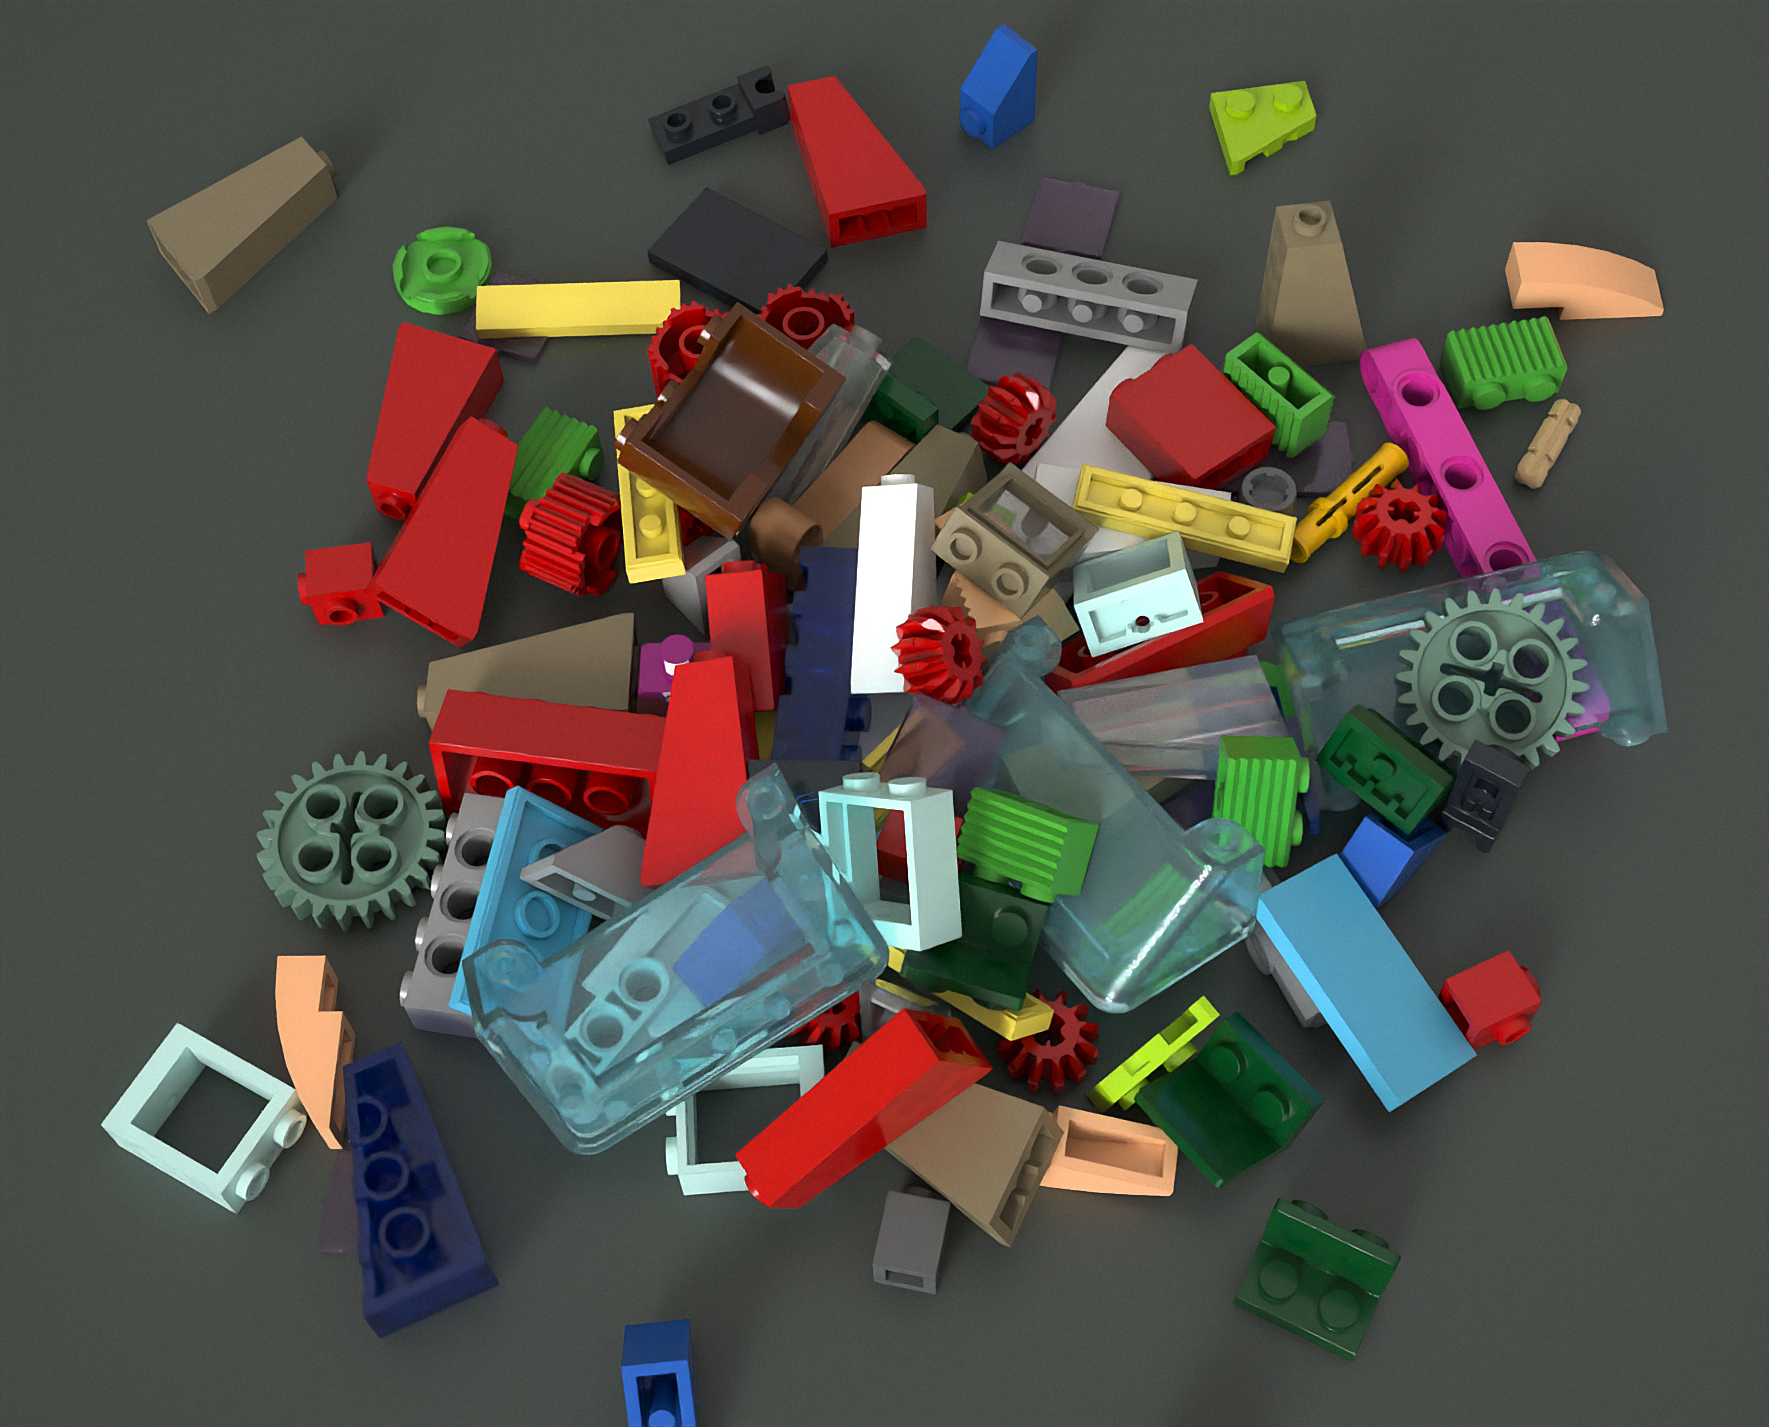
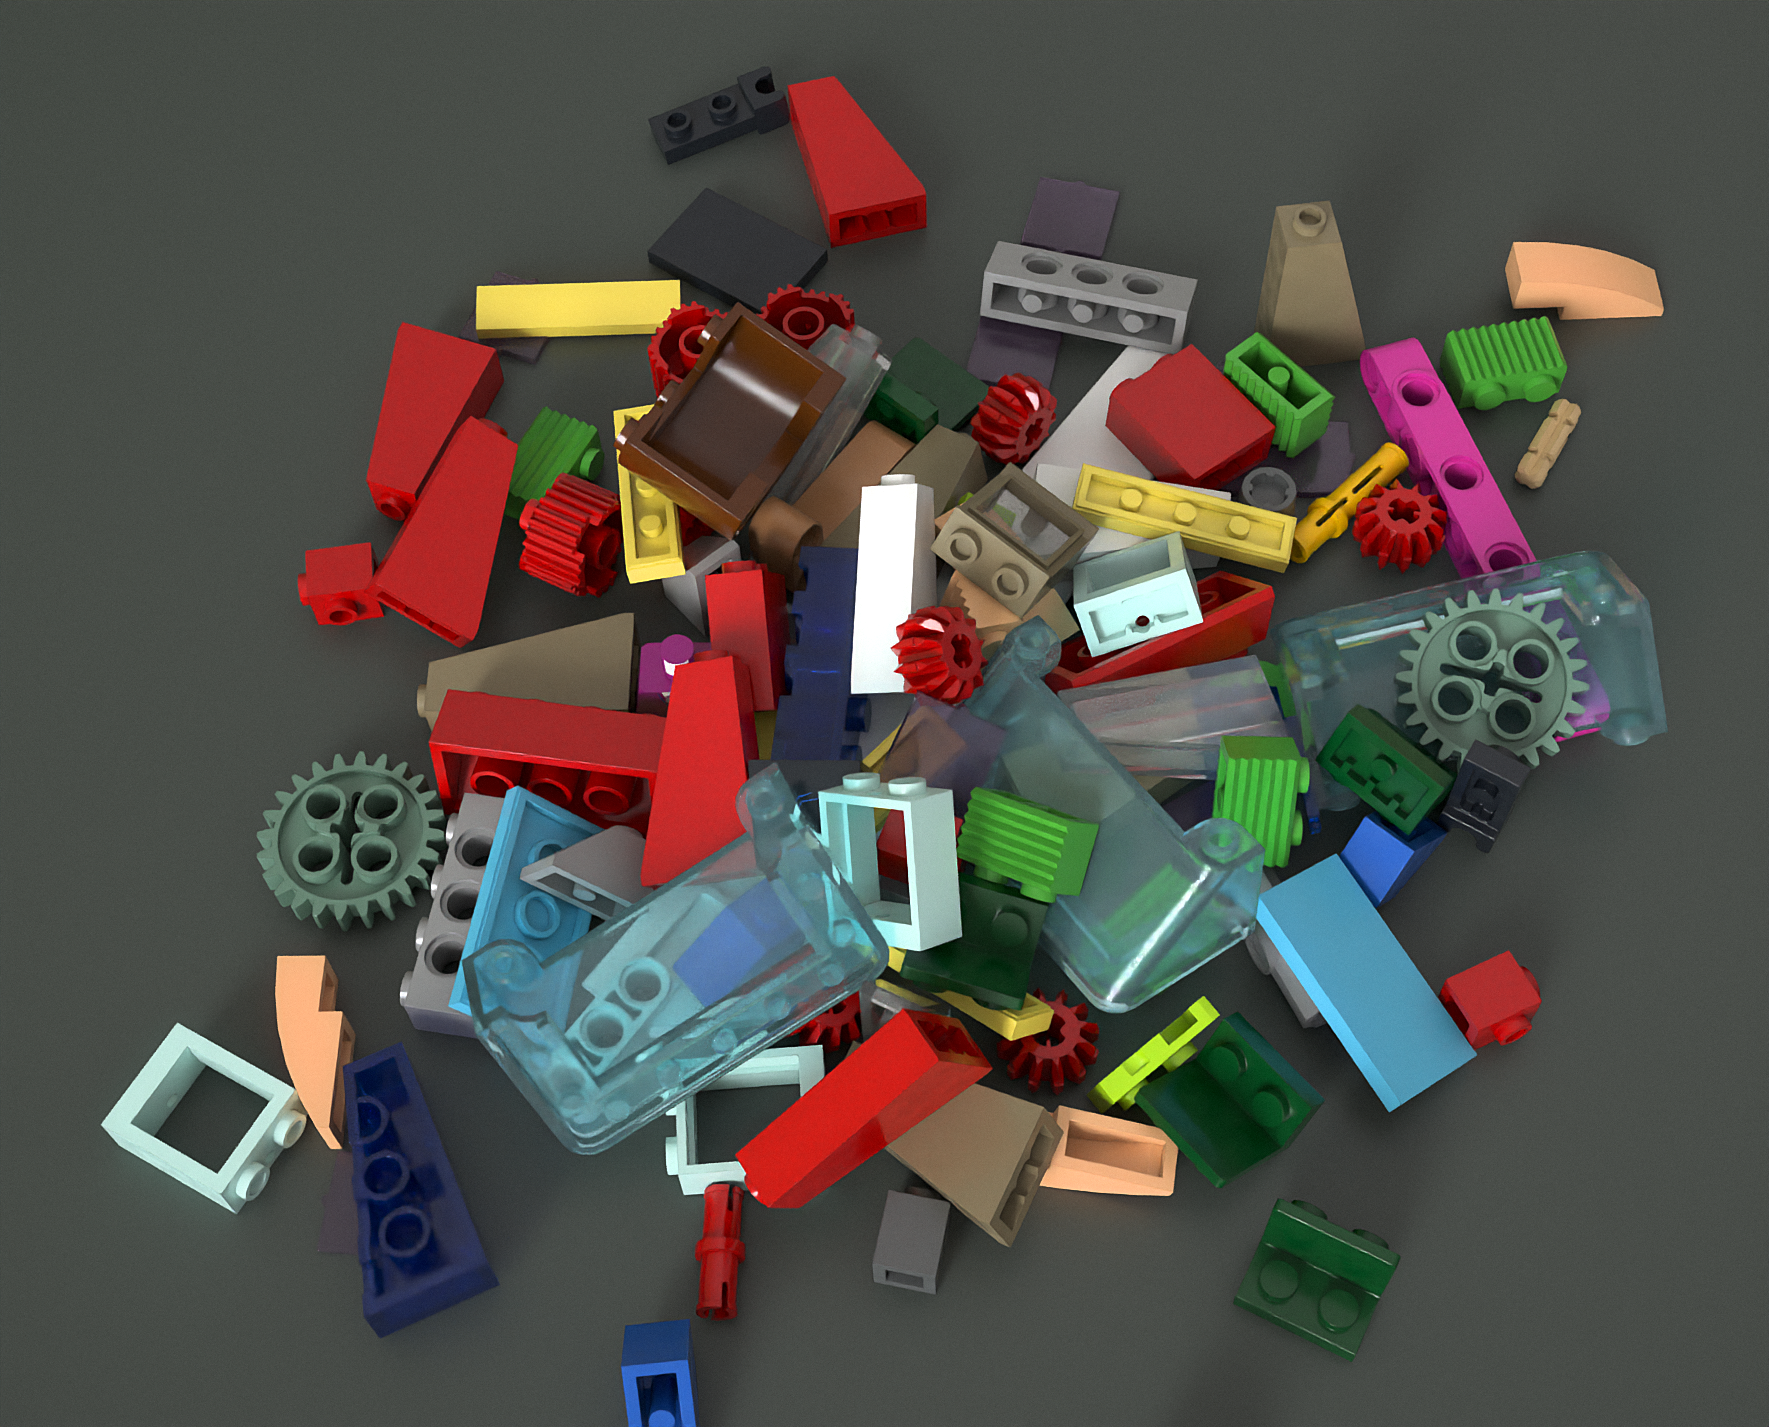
dark tan slope [146,136,338,314] -> none
bright green tile [392,226,495,315] -> none
blue slope [959,23,1038,150] -> none
lime wing [1209,81,1317,176] -> none
none -> red pin [695,1184,746,1321]

